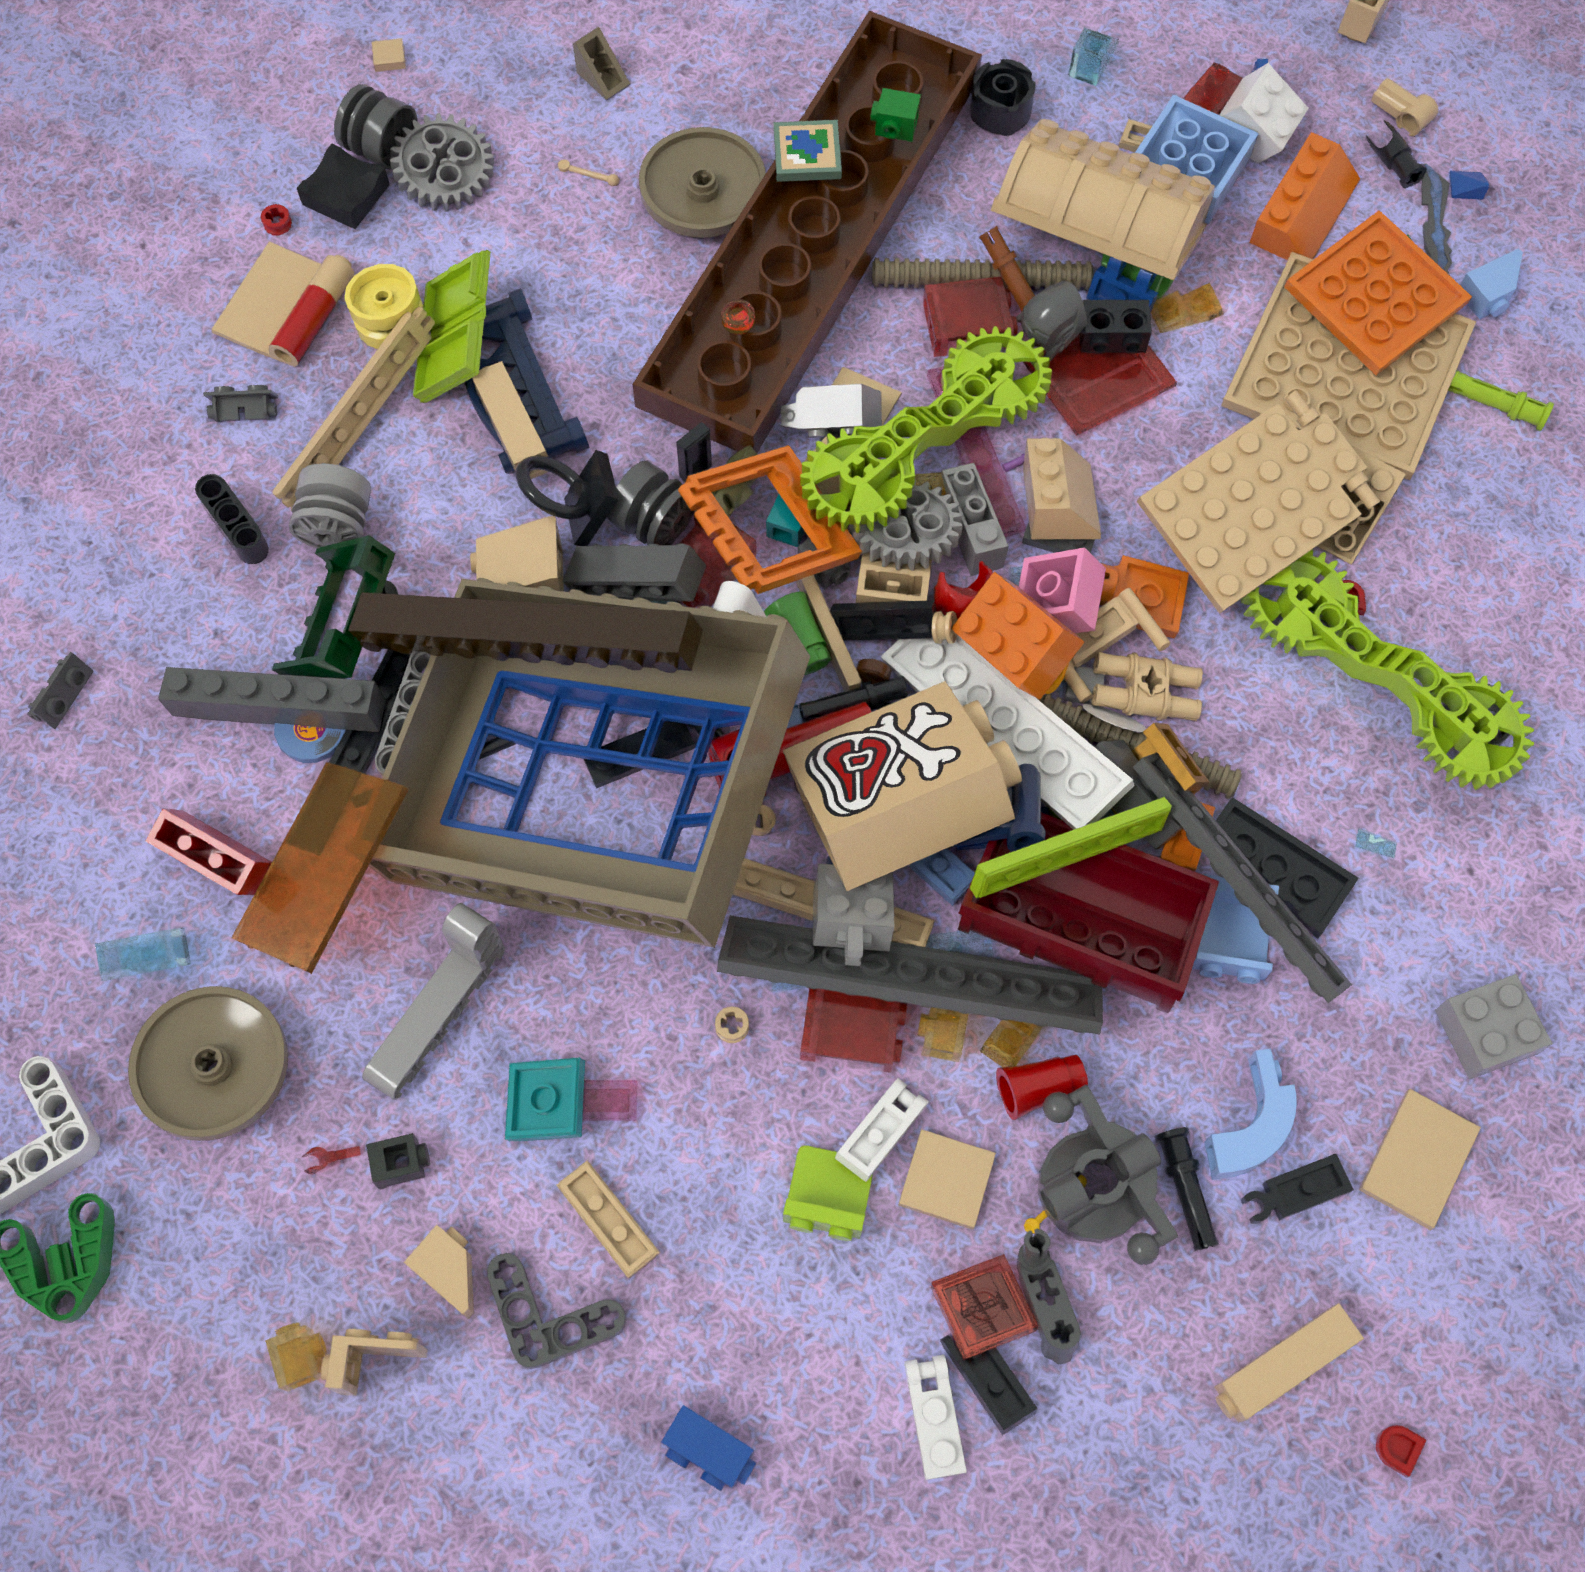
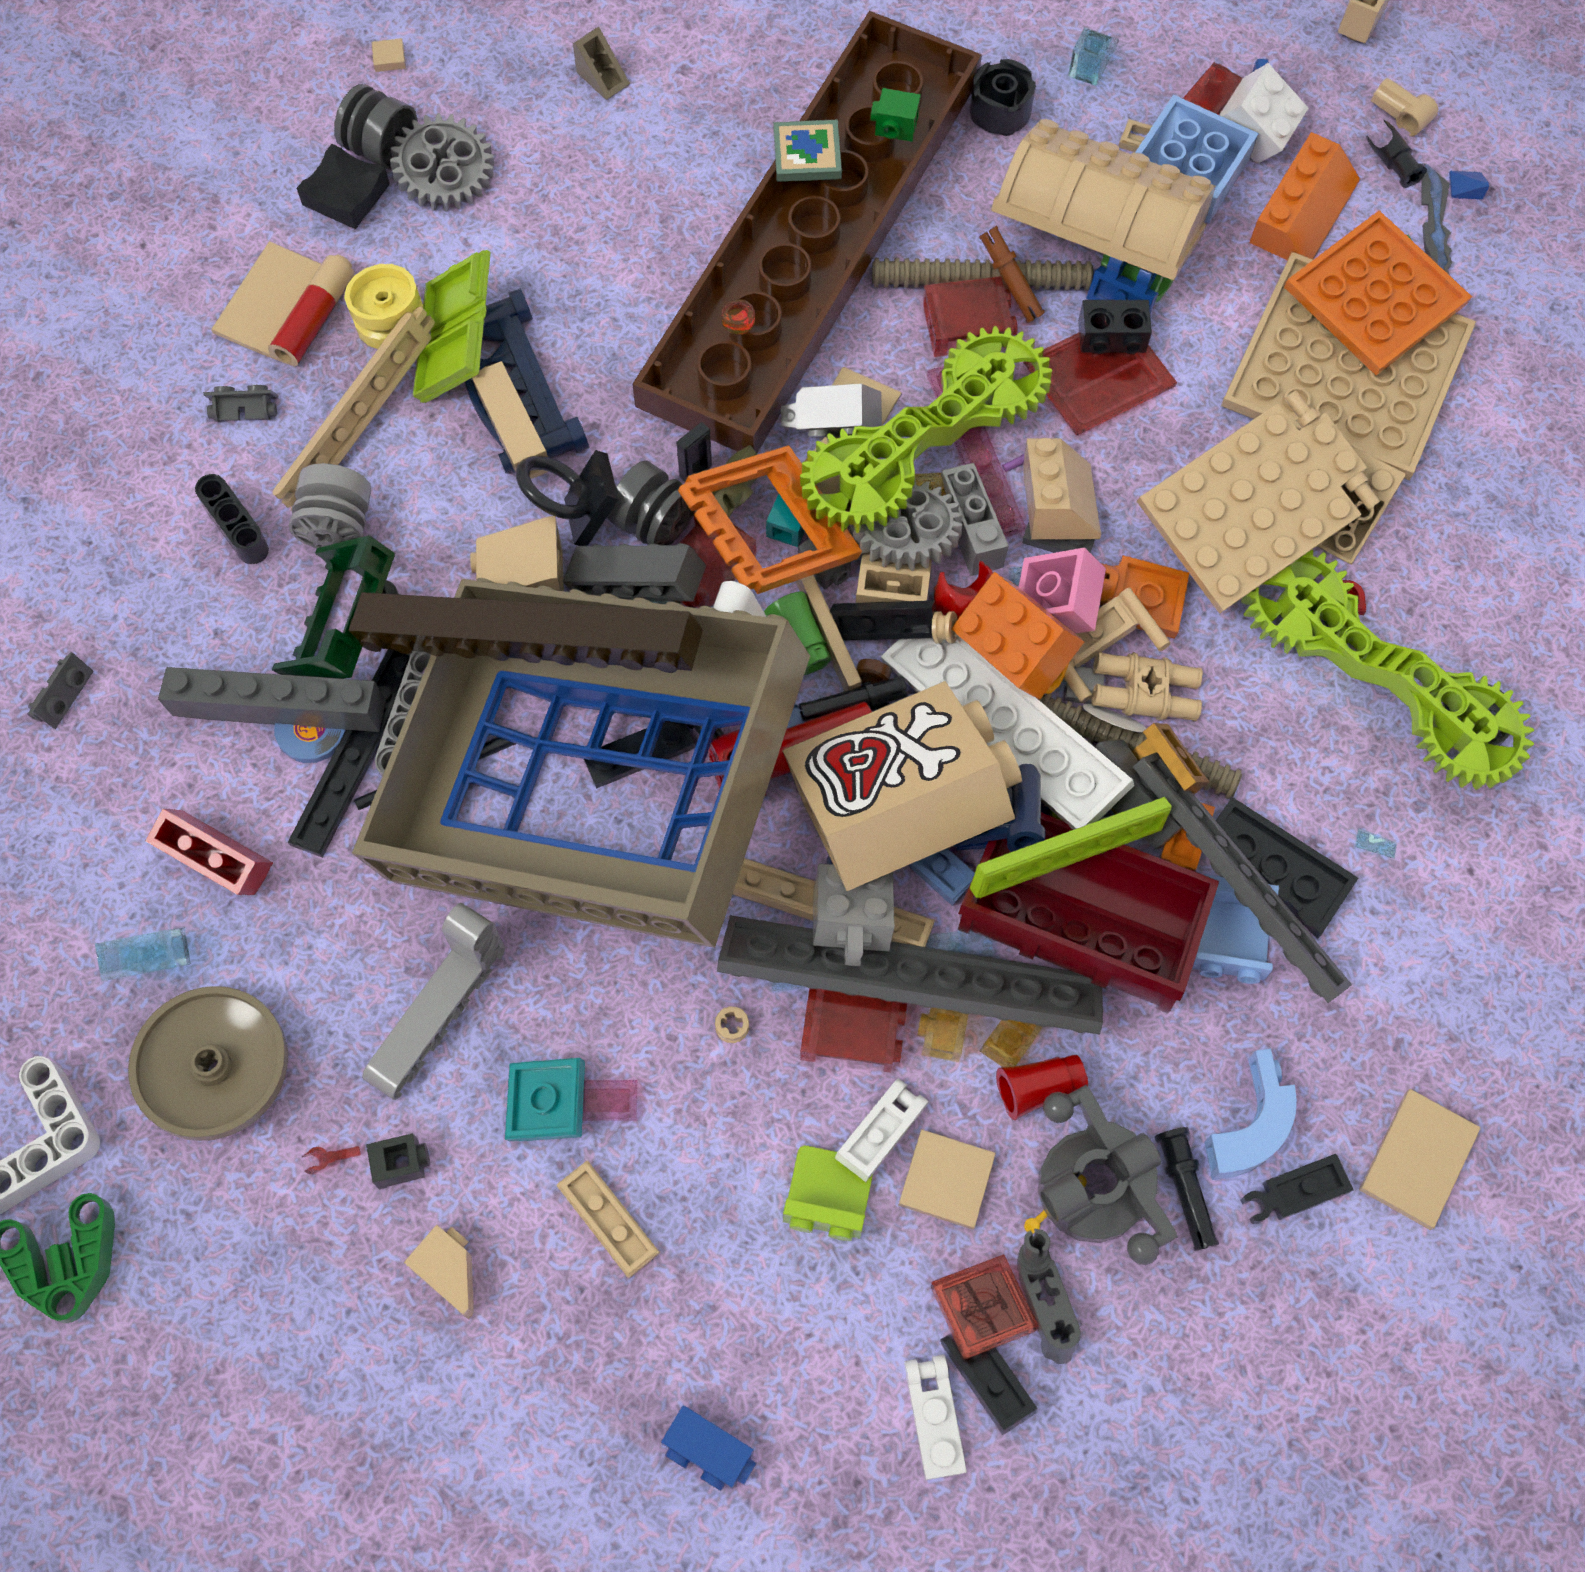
clear orange piece [231,762,409,974] -> none
red bush [260,204,292,236] -> none
clear yellow brick [265,1323,327,1392] -> none
tan bracket [321,1329,428,1396] -> none
dark grey beam [487,1253,627,1369] -> none
tan hinge [558,160,619,186] -> none
dark tan dish [639,127,766,238] -> none
tan hinge [752,805,776,836] -> none
dark grey helmet [1015,281,1087,362] -> none
clear yellow slope [1151,283,1224,333] -> none
tan brick [1214,1303,1364,1423] -> none
red tile [1376,1425,1427,1477] -> none
light grey brick [1435,974,1553,1080] -> none
lime pin [1448,371,1555,431] -> none
light blue slope [1460,248,1523,320] -> none

